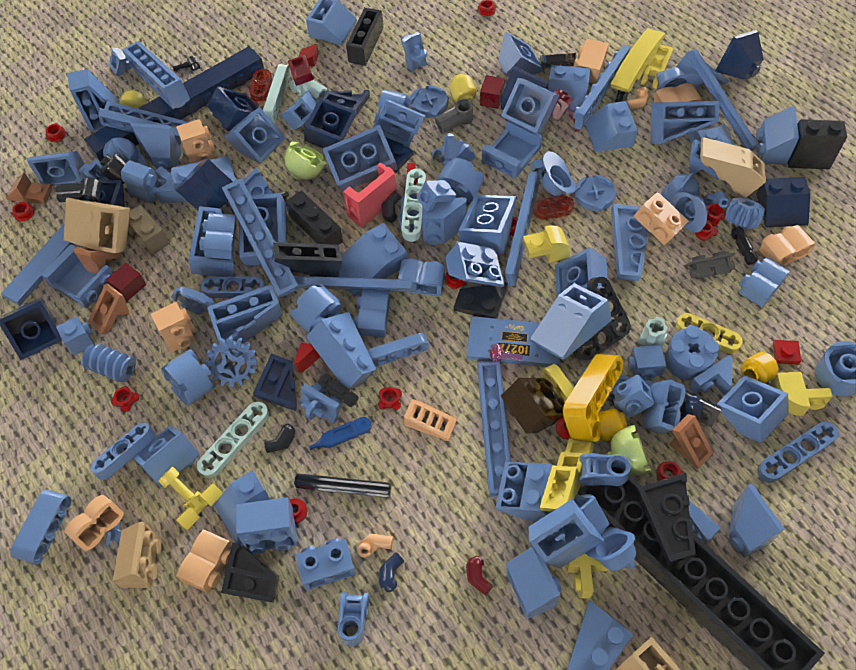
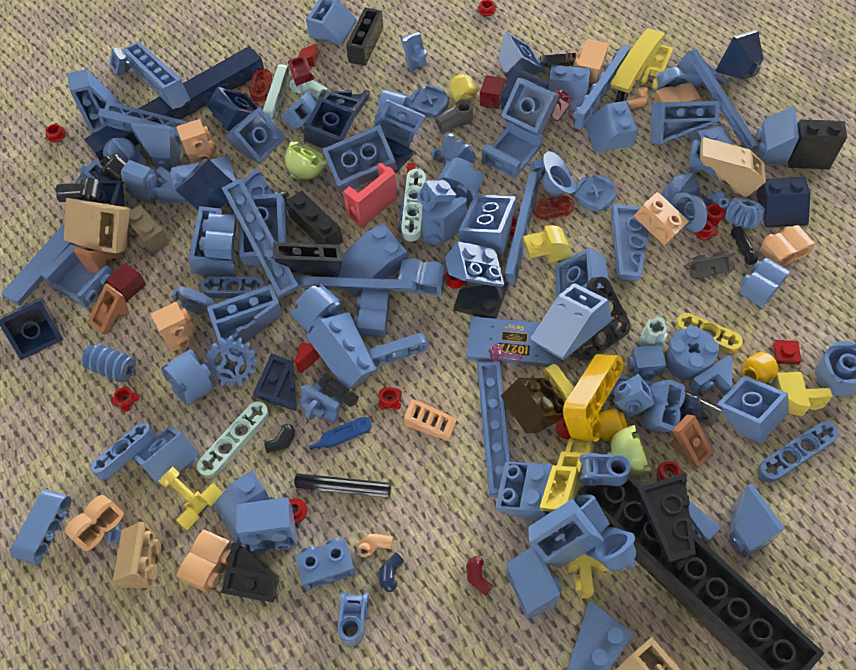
nougat slope [6,172,53,204] -> none
red plate [12,202,34,222] -> none
medium blue slope [27,151,84,186] -> none
medium blue brick [56,316,94,356] -> none
light yellow head [118,90,147,113] -> none
black hand [173,56,200,71] -> none
black arm [381,191,402,223] -> none

